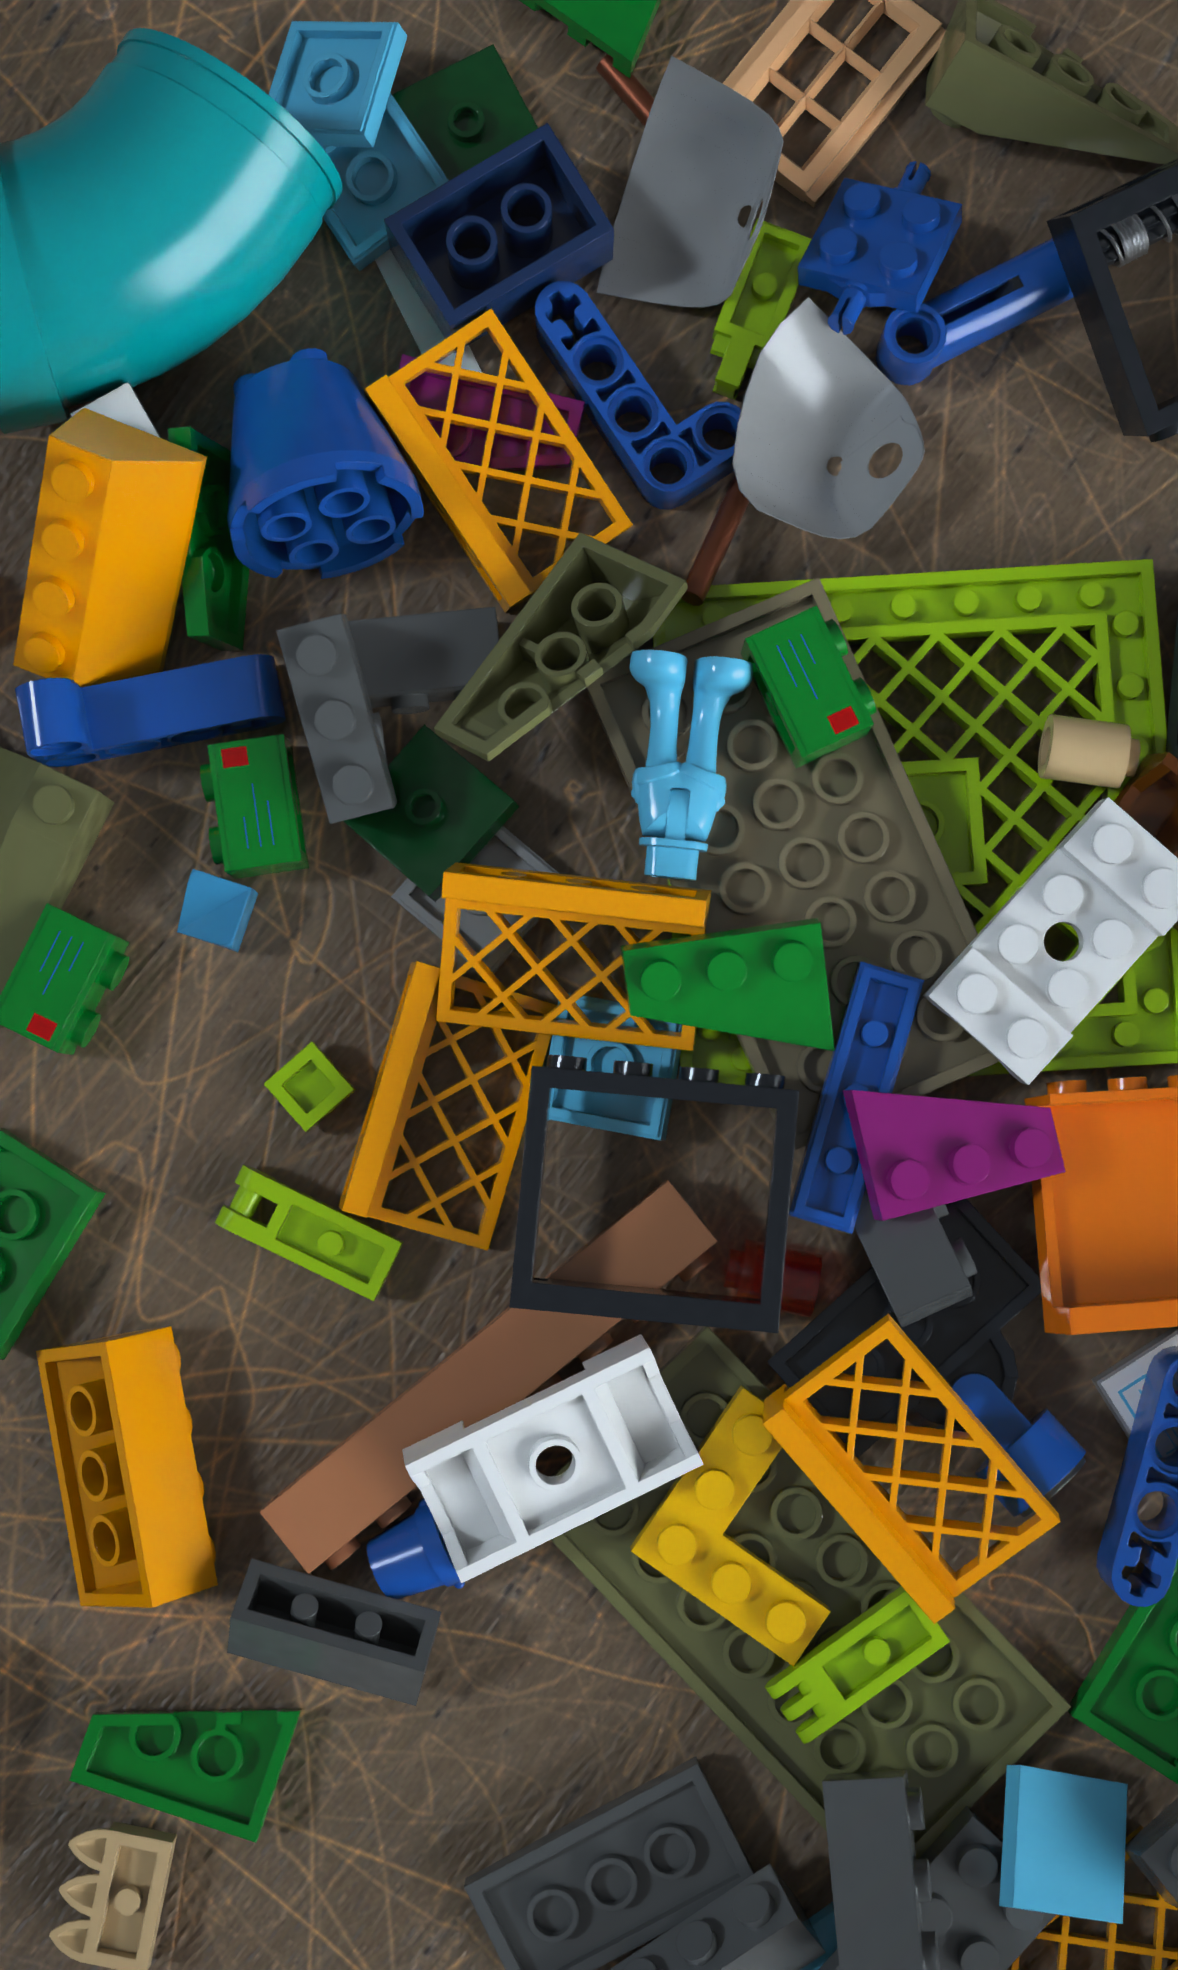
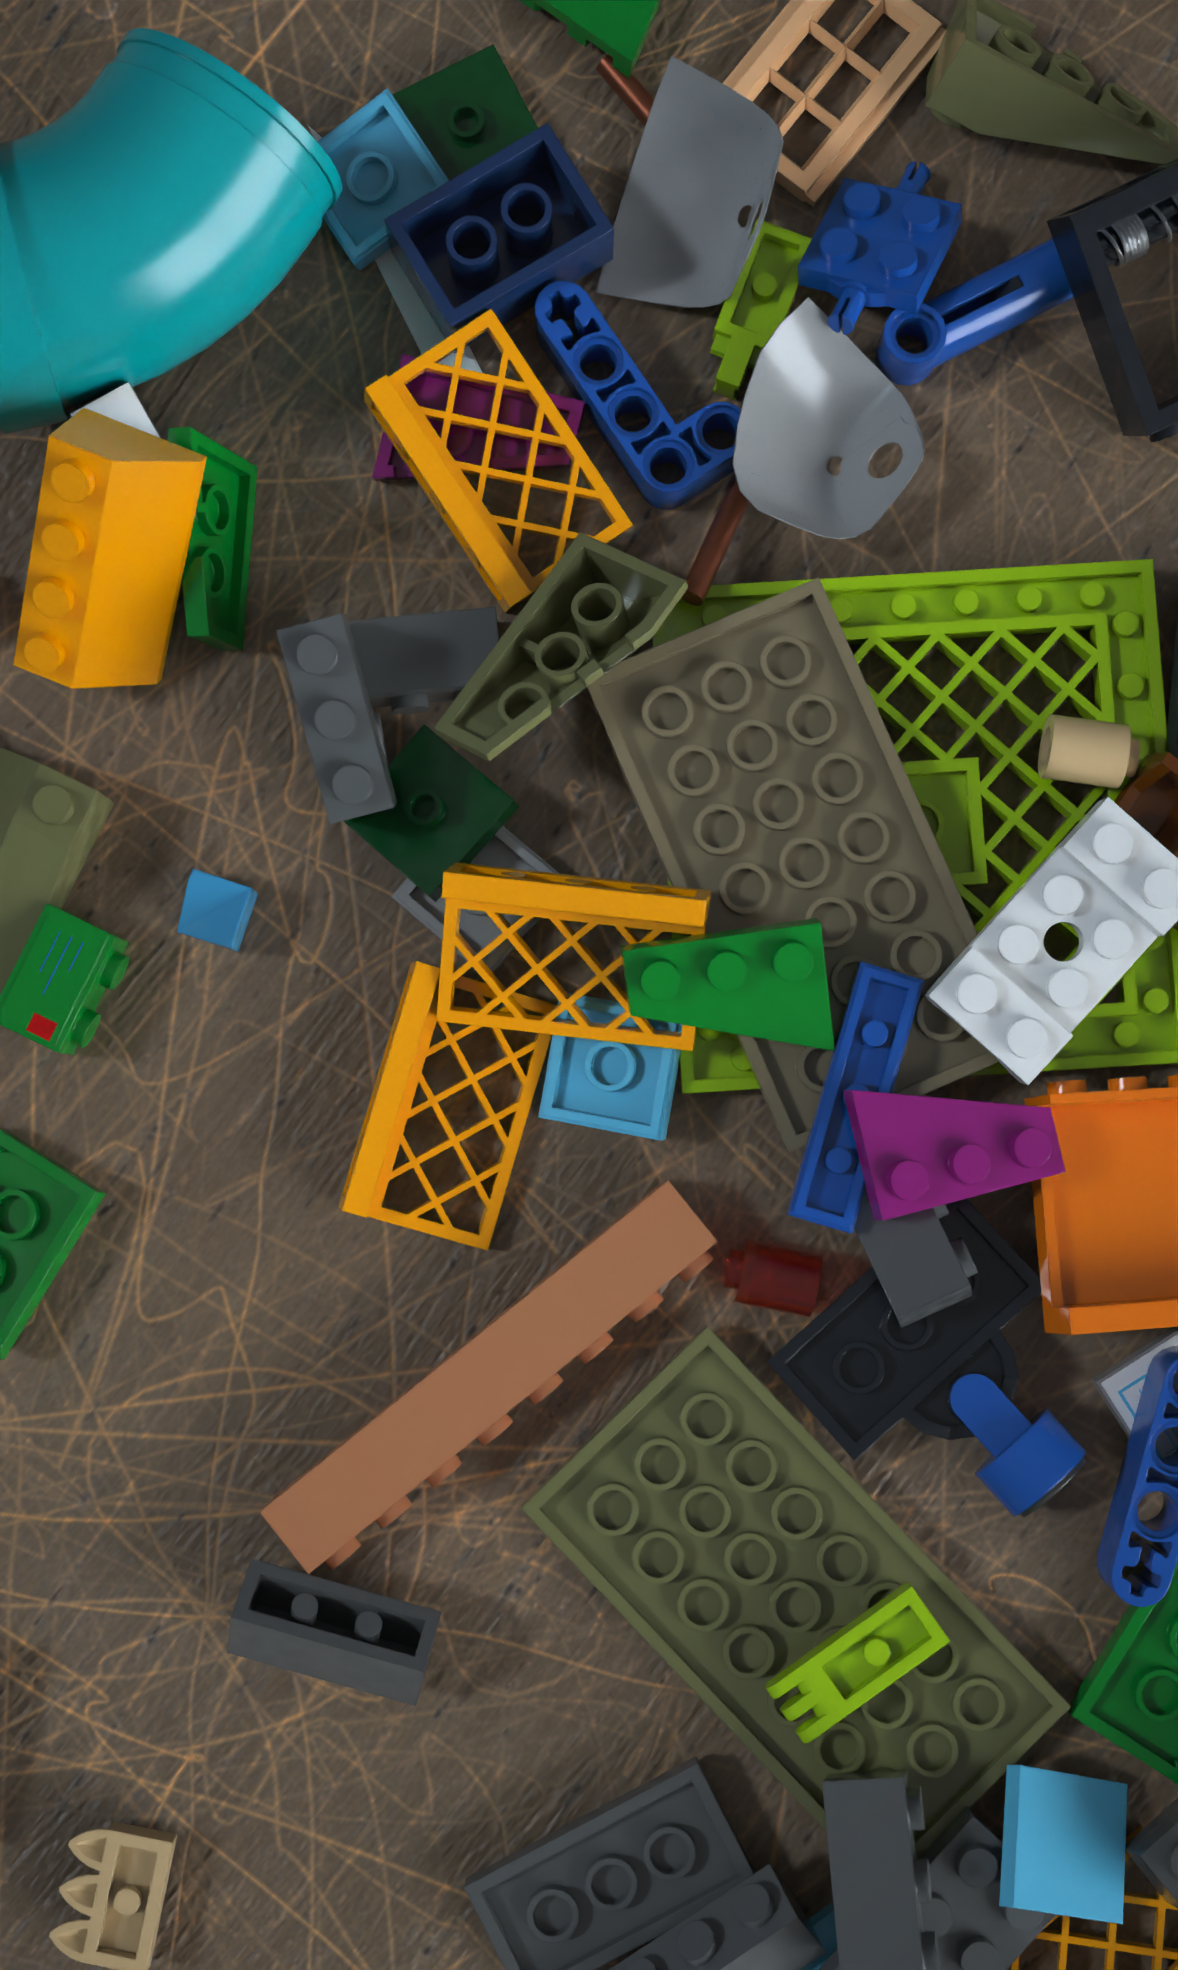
blue beam [15,654,286,767] -> none
light orange slope [36,1326,218,1608] -> none
green wing [69,1709,302,1843] -> none
green brick [200,734,309,879] -> none
lime plate [215,1164,404,1301] -> none
blue cone [227,348,424,579] -> none
lime plate [264,1042,356,1132] -> none
medium azure tile [268,21,407,148] -> none
blue piece [367,1498,465,1600] -> none
white piece [402,1334,704,1583] -> none
black window [509,1055,799,1333] -> none
medium azure piece [629,650,753,881] -> none
yellow plate [630,1385,831,1667] -> none
green brick [741,605,877,768] -> none
light orange fence [762,1313,1061,1624] -> none

